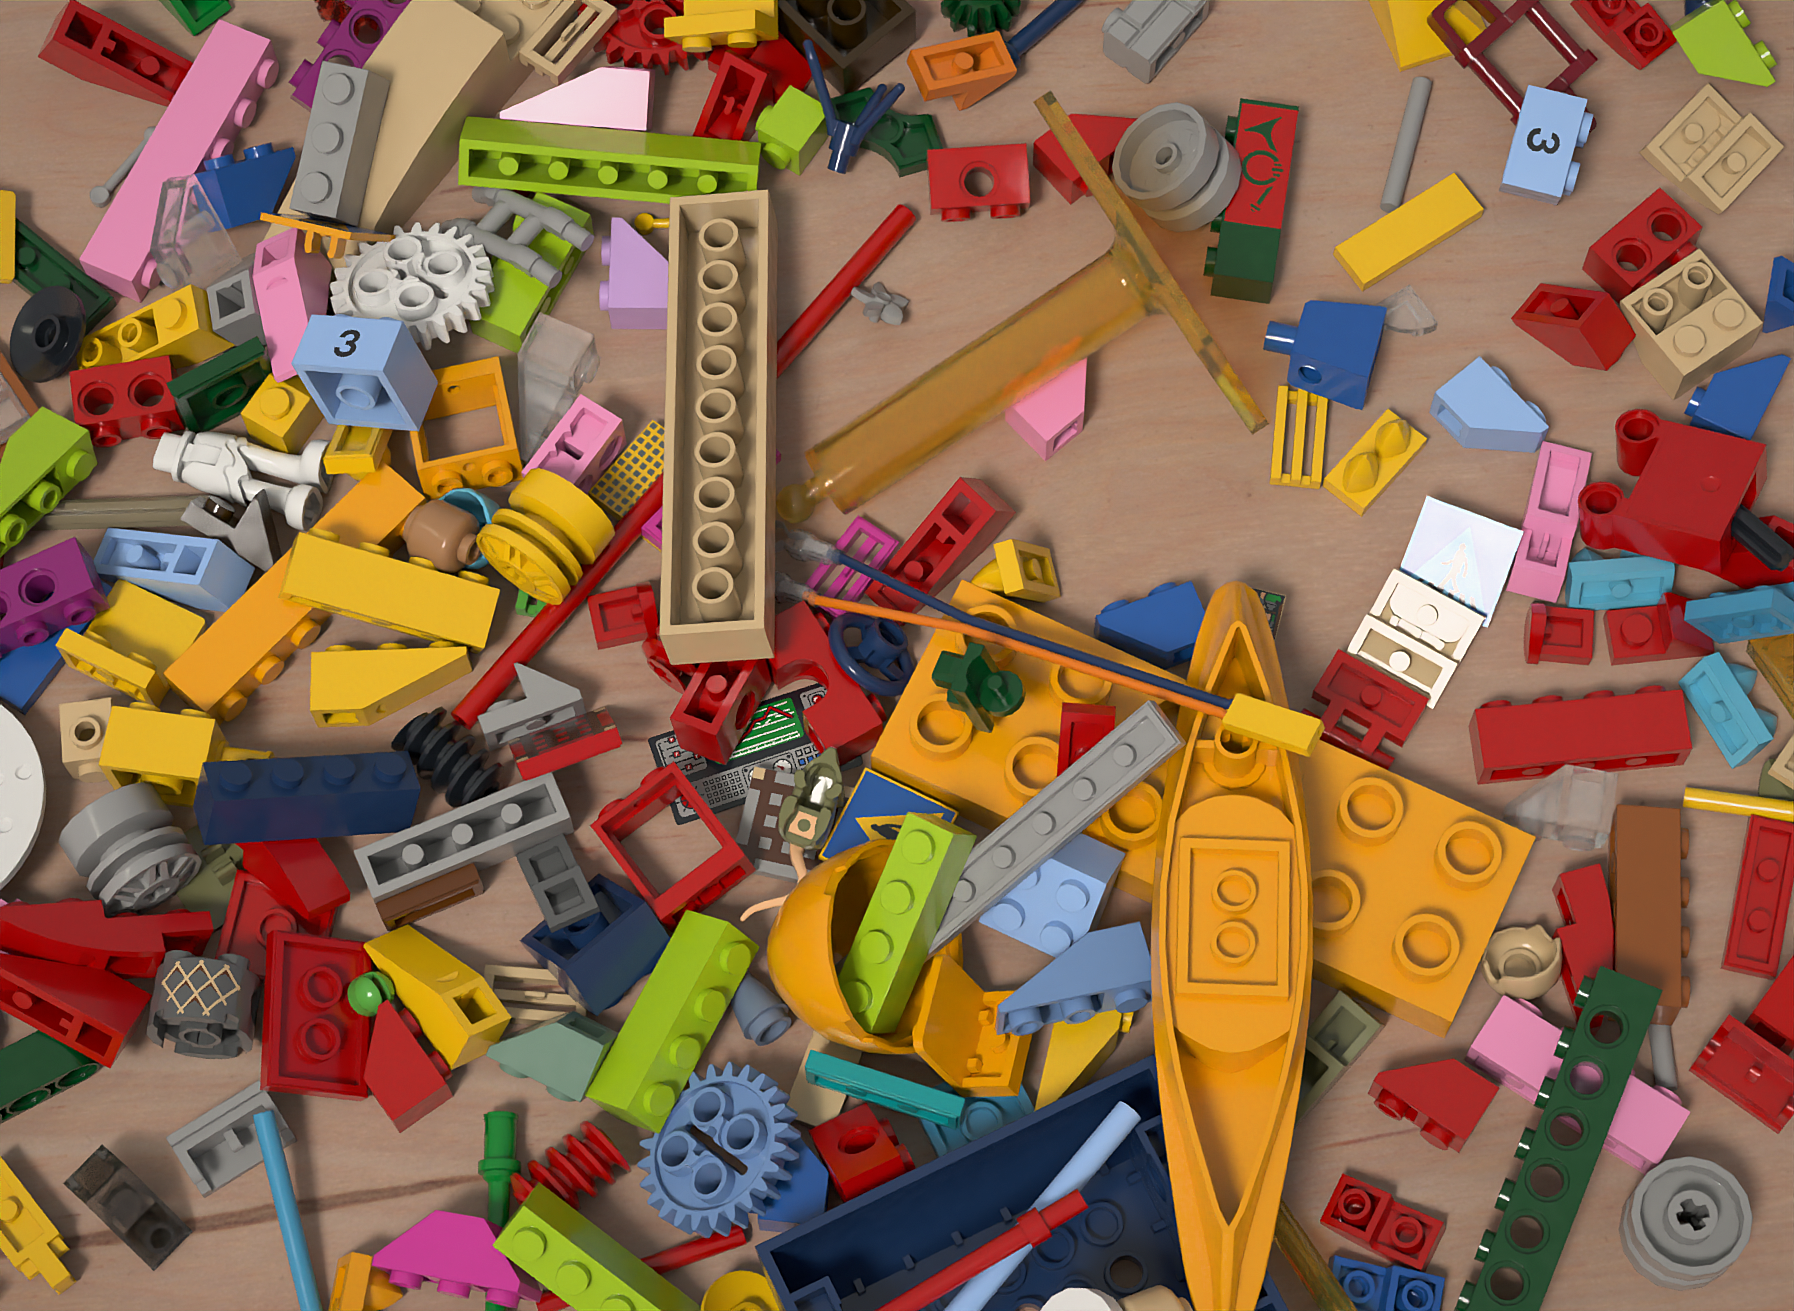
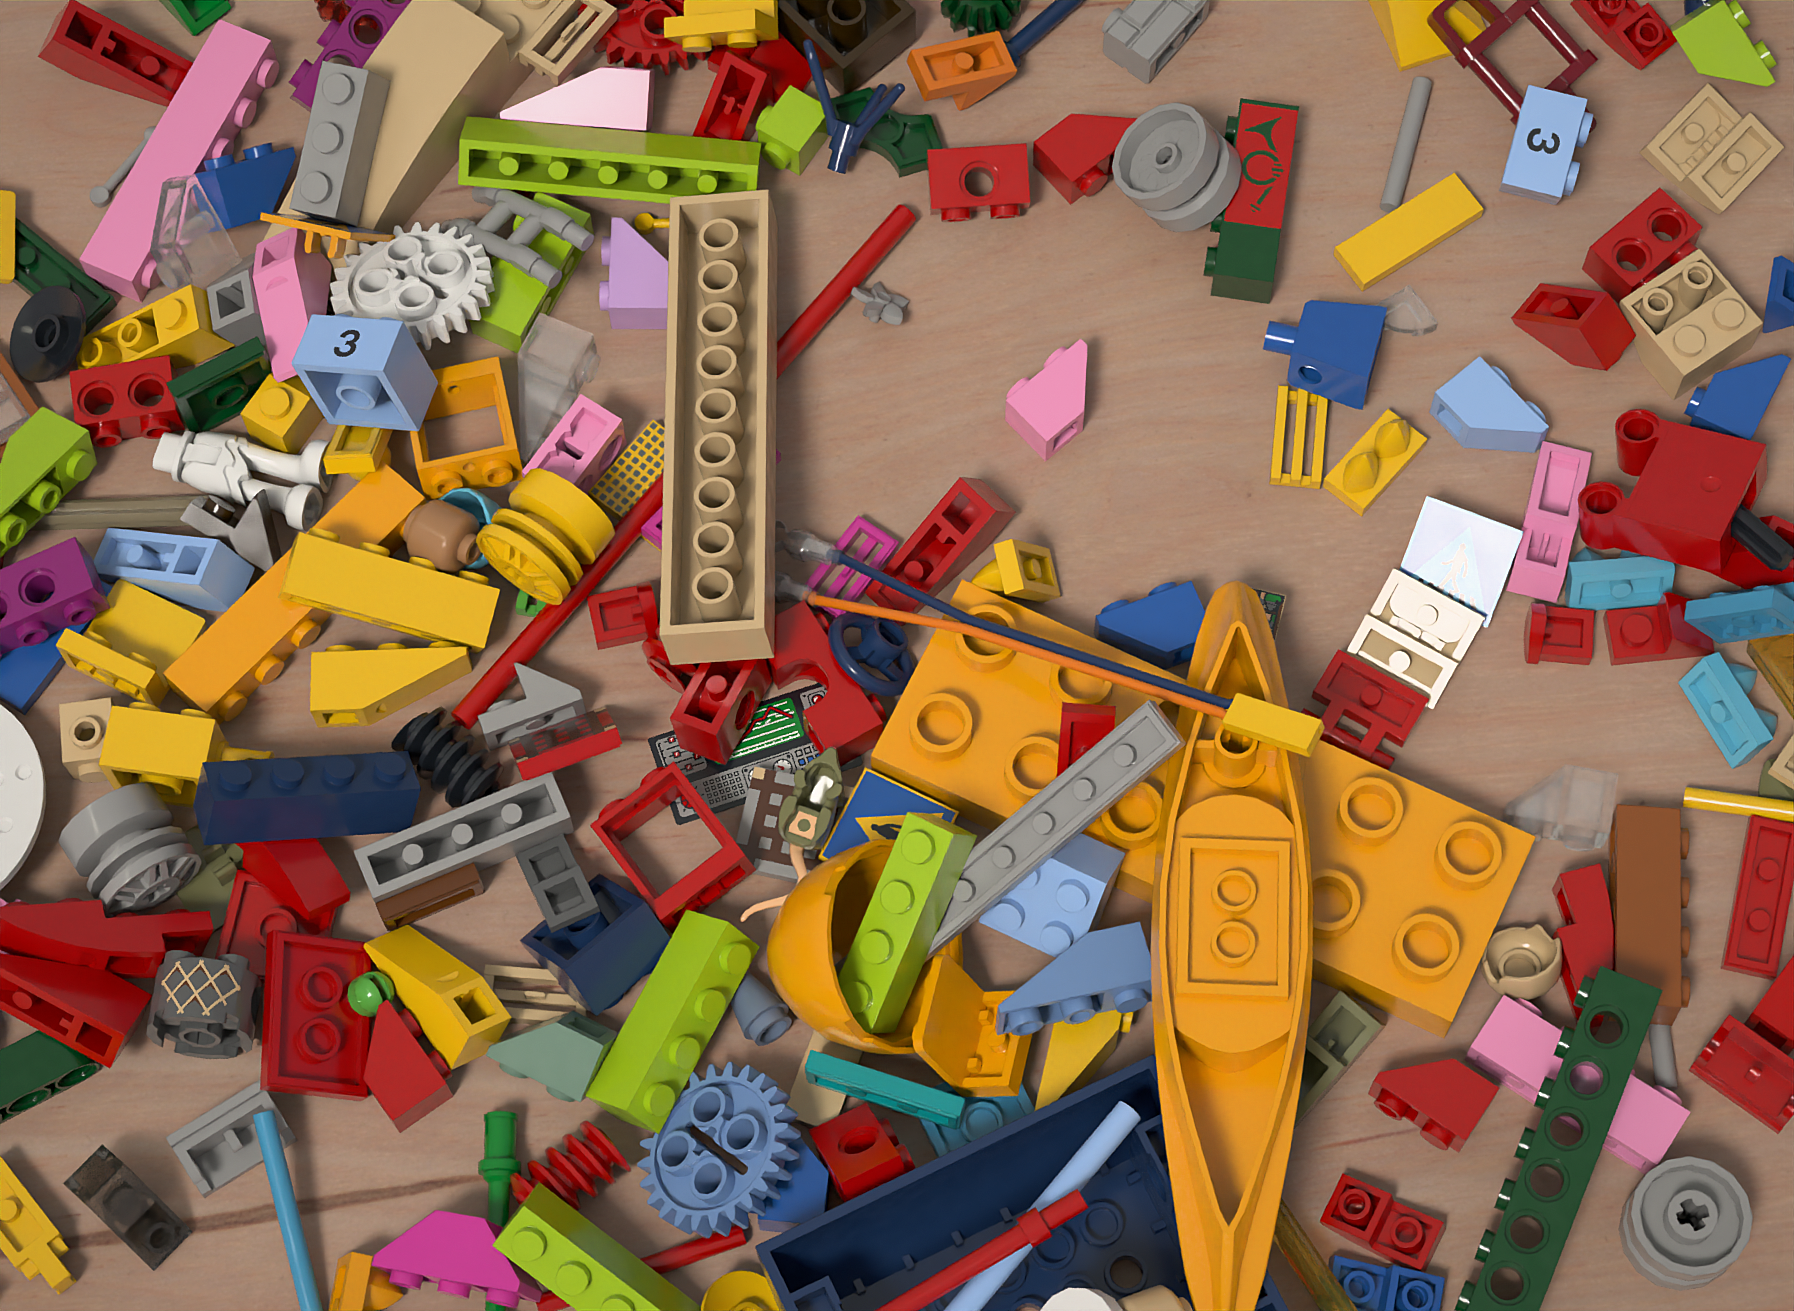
clear yellow piece [776,90,1269,523] -> none
dark green hips [931,642,1026,733] -> none
red brick [1468,685,1693,785] -> none

